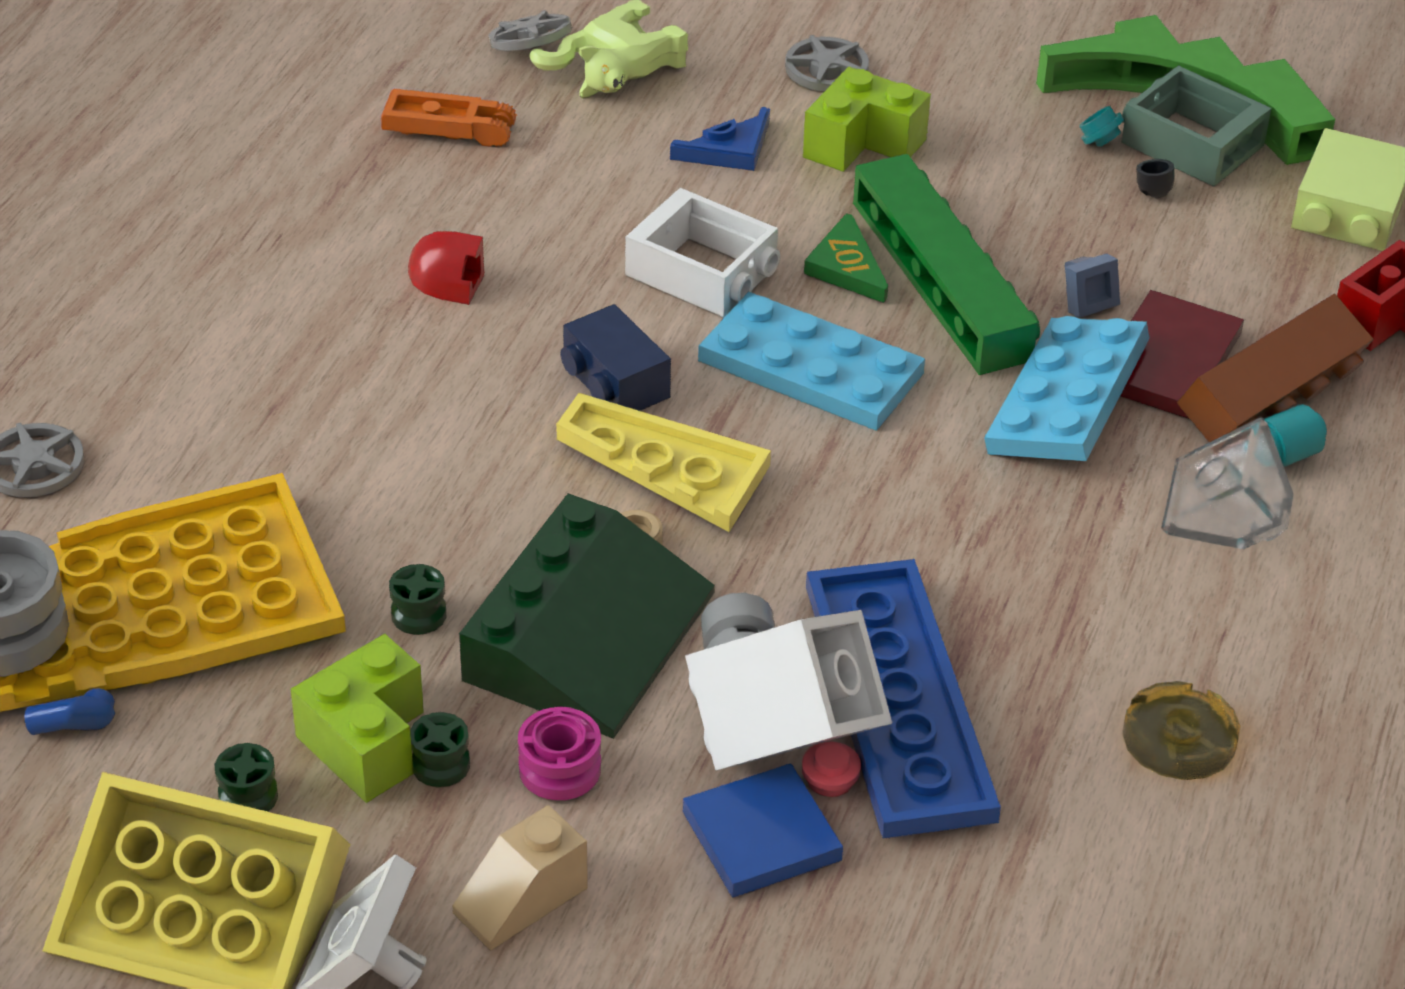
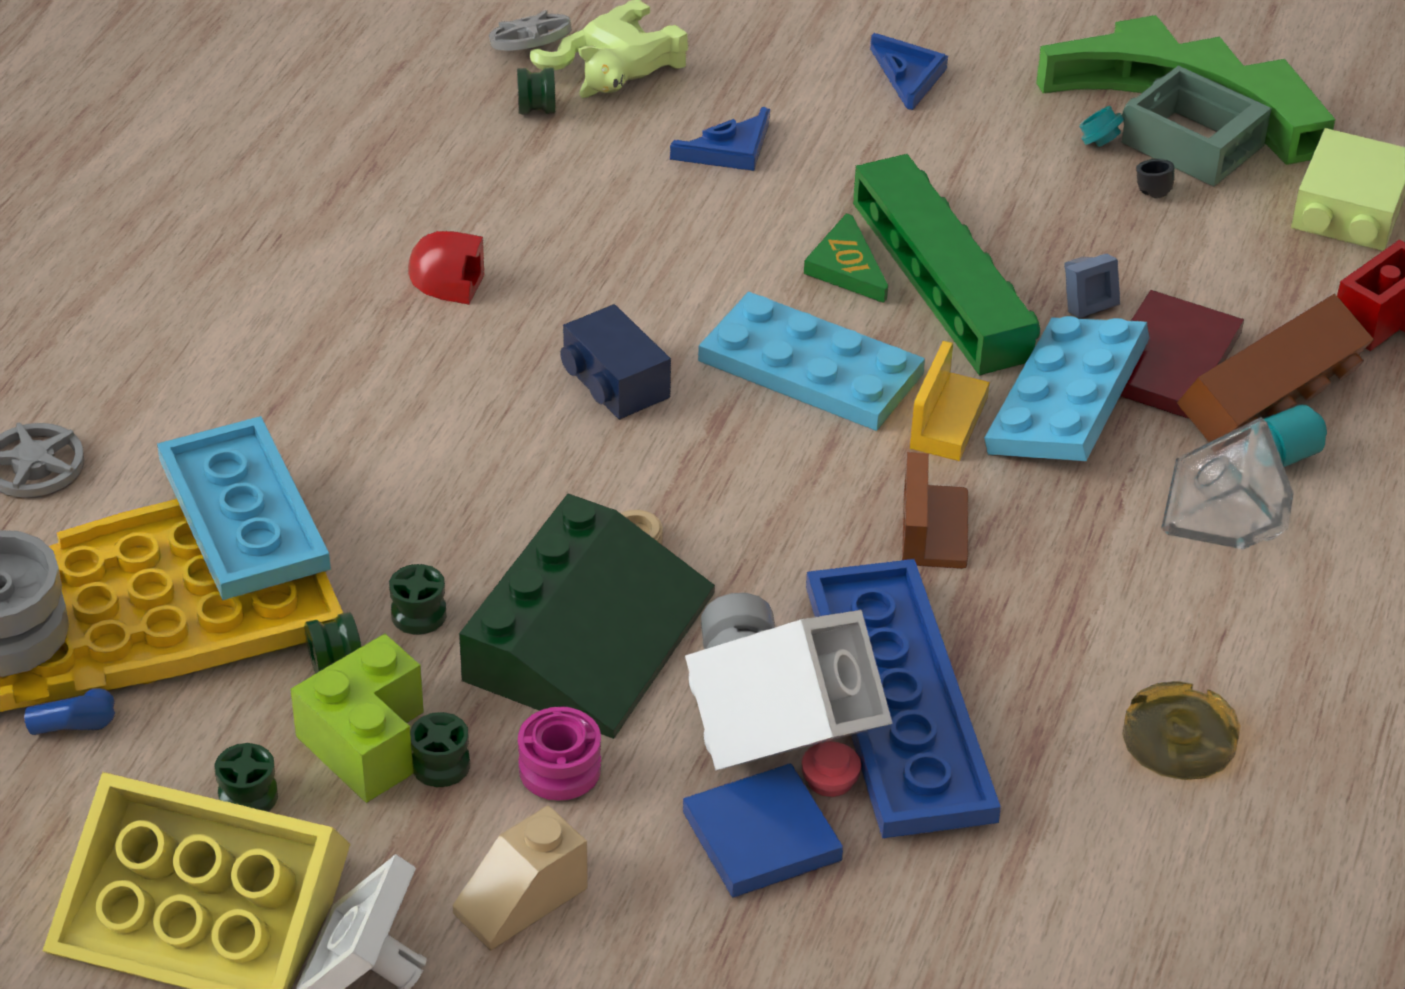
orange hinge [381,88,517,147] -> none
light yellow wing [556,393,771,532] -> none
white window [625,188,780,317] -> none
light grey wheel [785,35,869,91] -> none
lime brick [803,66,931,172] -> none
none -> medium azure plate [157,416,331,600]
none -> dark green wheel [304,612,362,674]
none -> dark green wheel [517,67,556,114]
none -> blue tile [870,33,948,110]
none -> dark orange panel [902,452,968,569]
none -> yellow panel [910,341,990,461]

